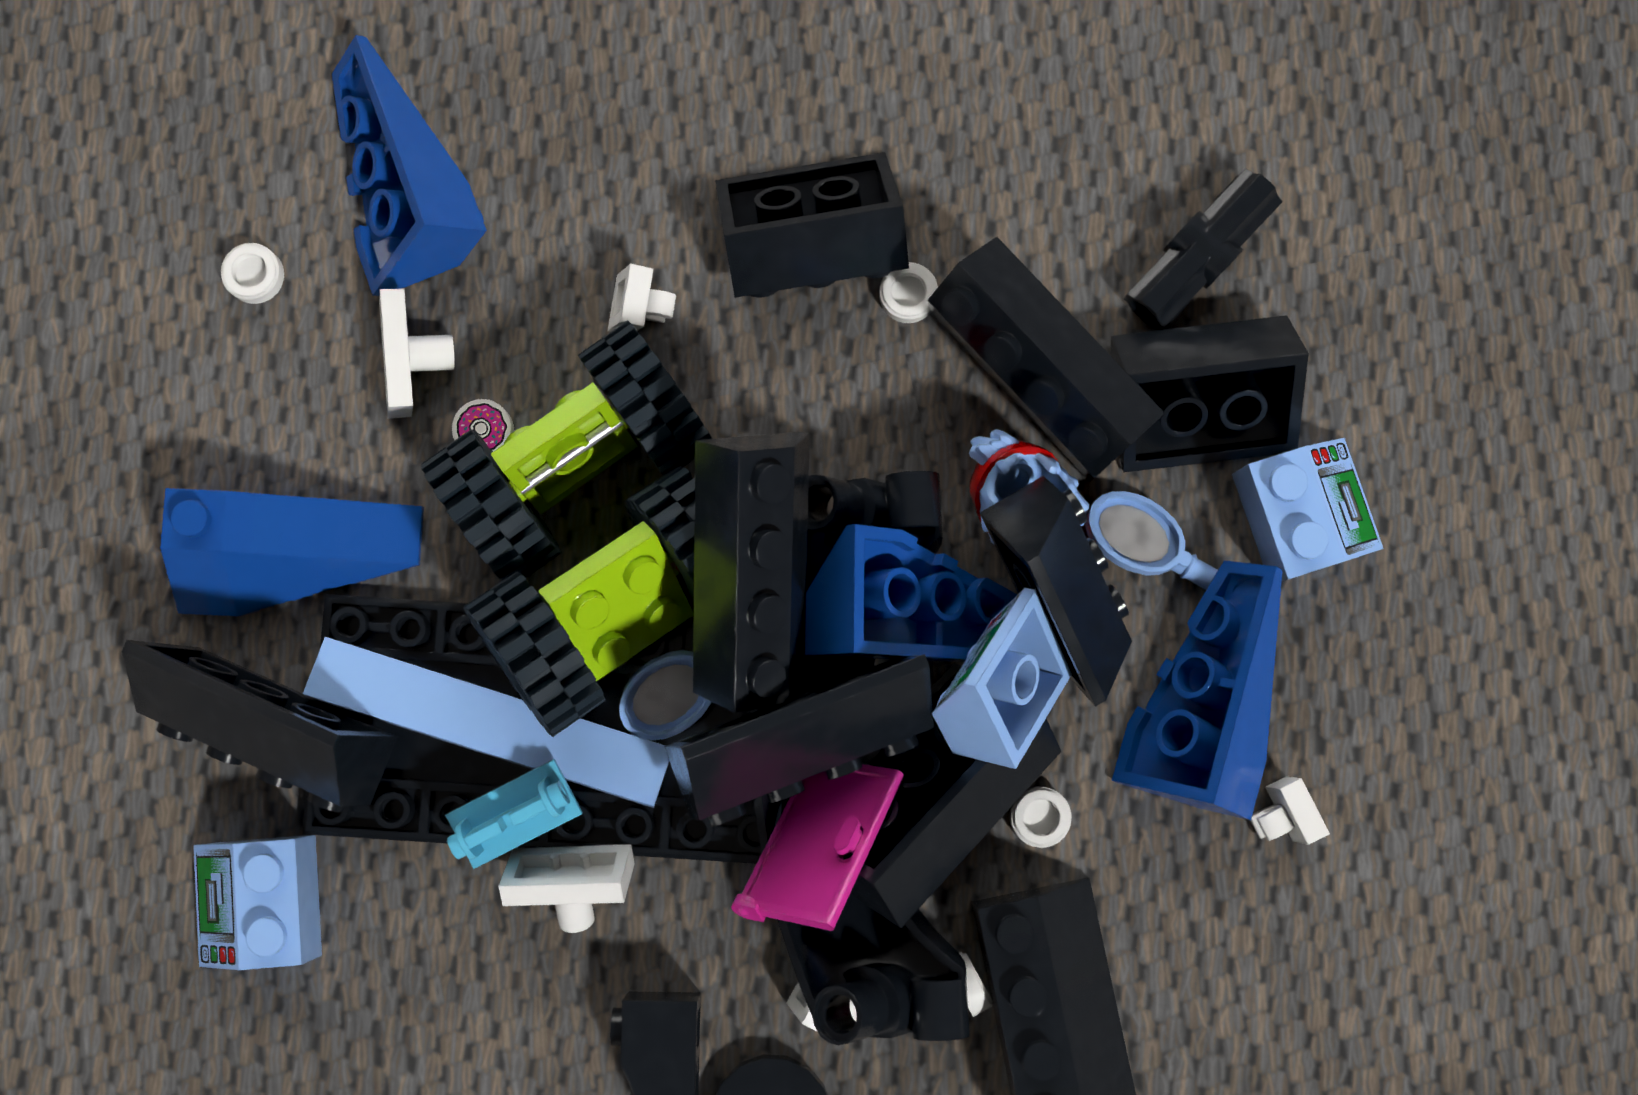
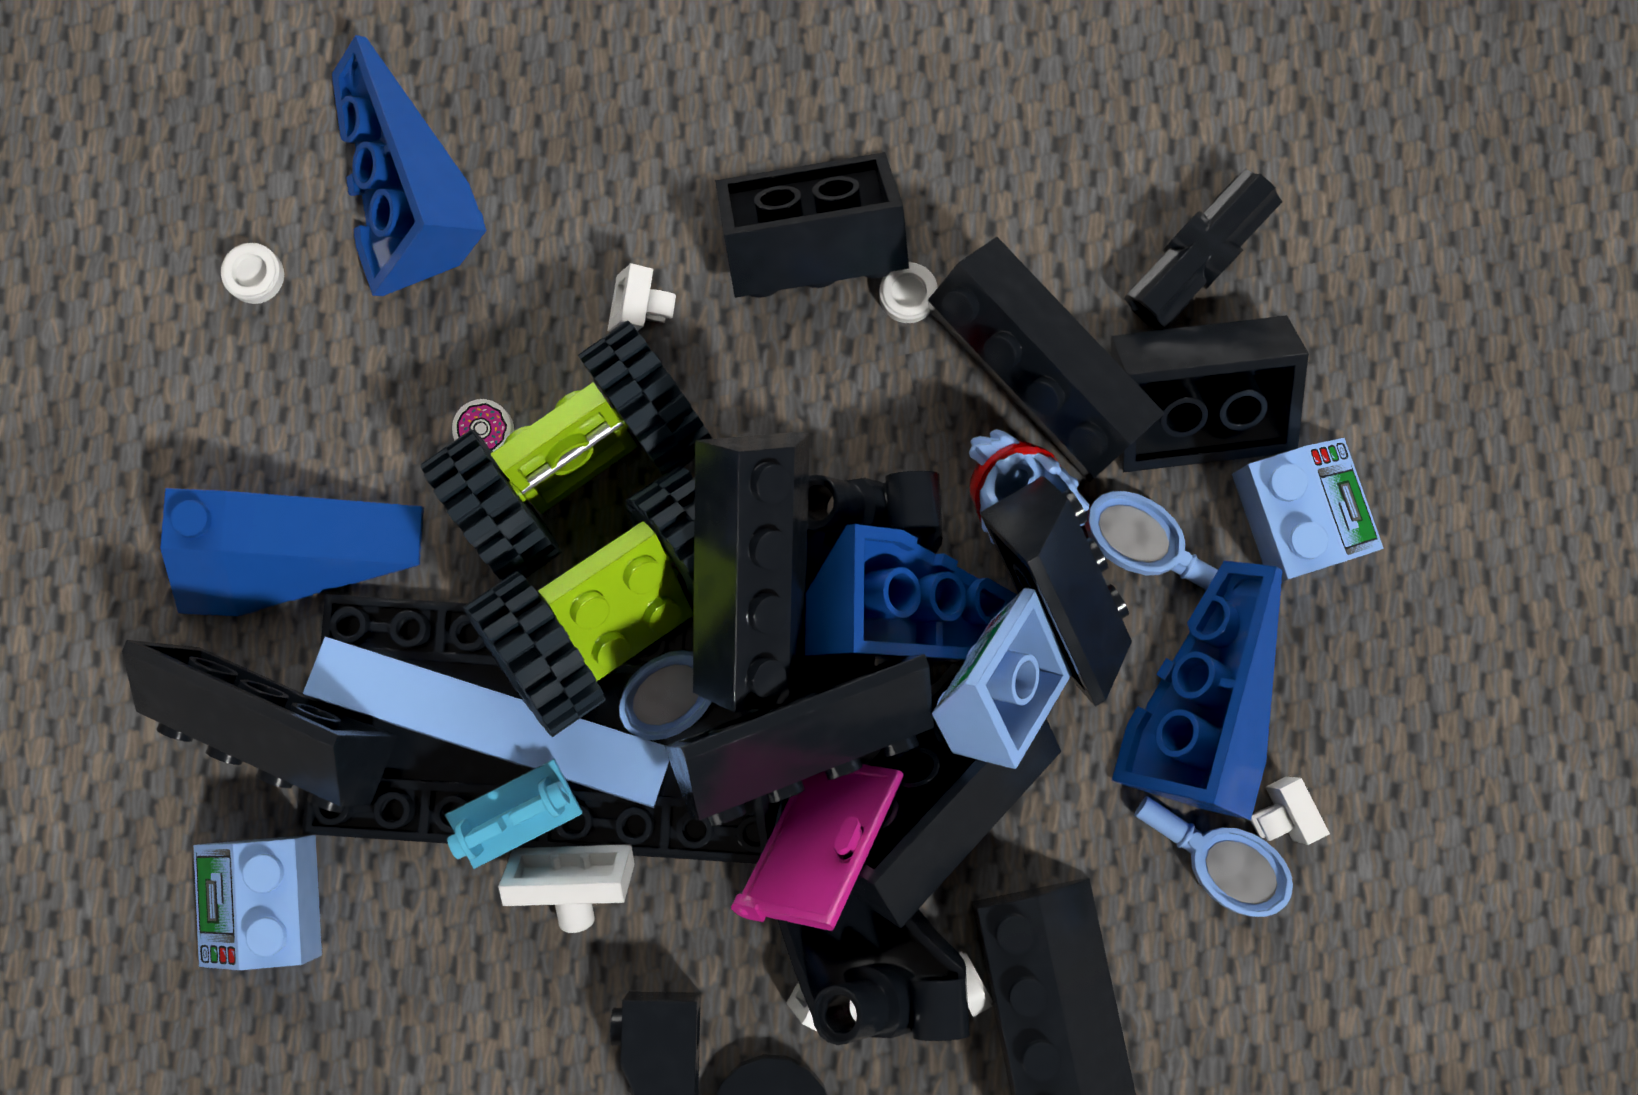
white tile [379,289,454,419] -> none
white tile [1009,786,1072,848] -> none
none -> light blue piece [1134,796,1293,917]

